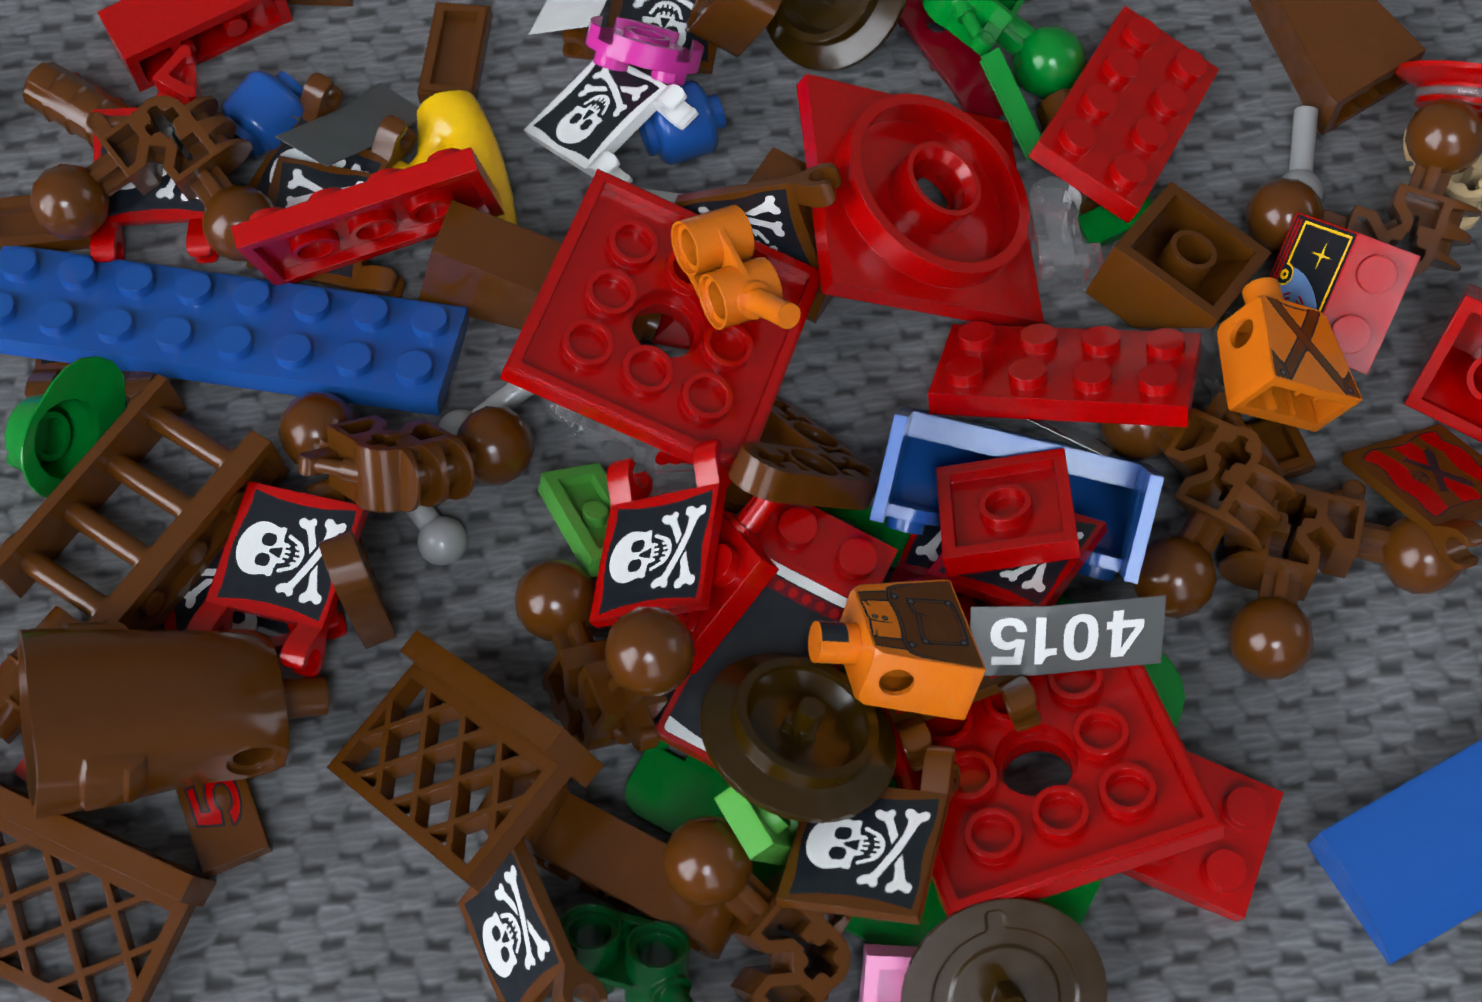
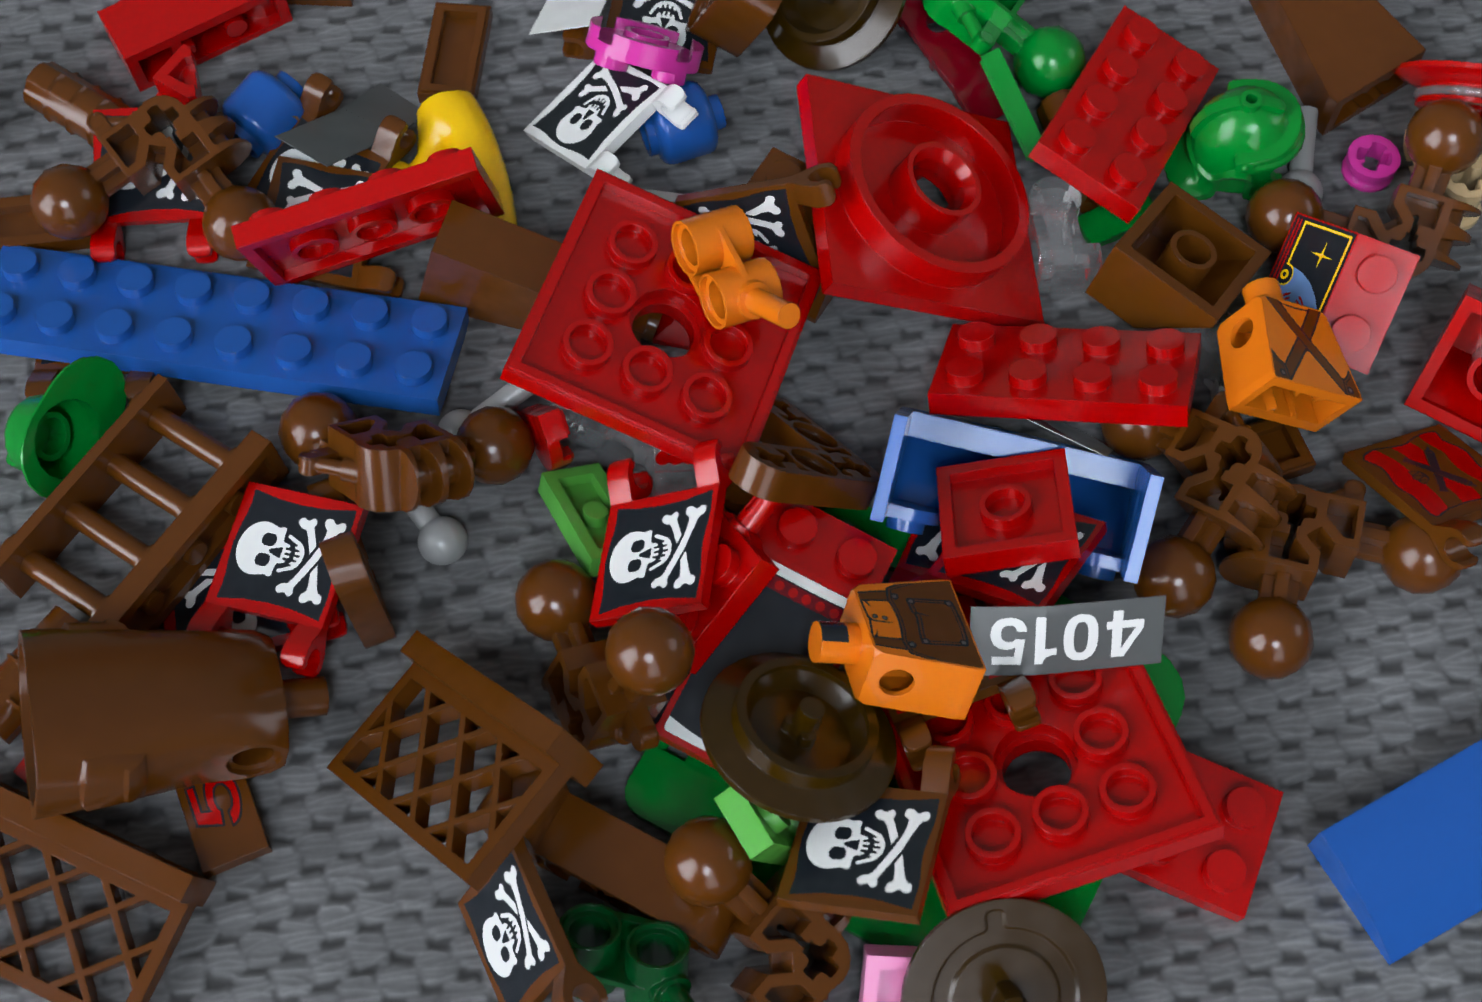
none -> red tile [517,404,574,471]
none -> green helmet [1164,79,1305,200]
none -> dark pink bush [1341,134,1401,193]

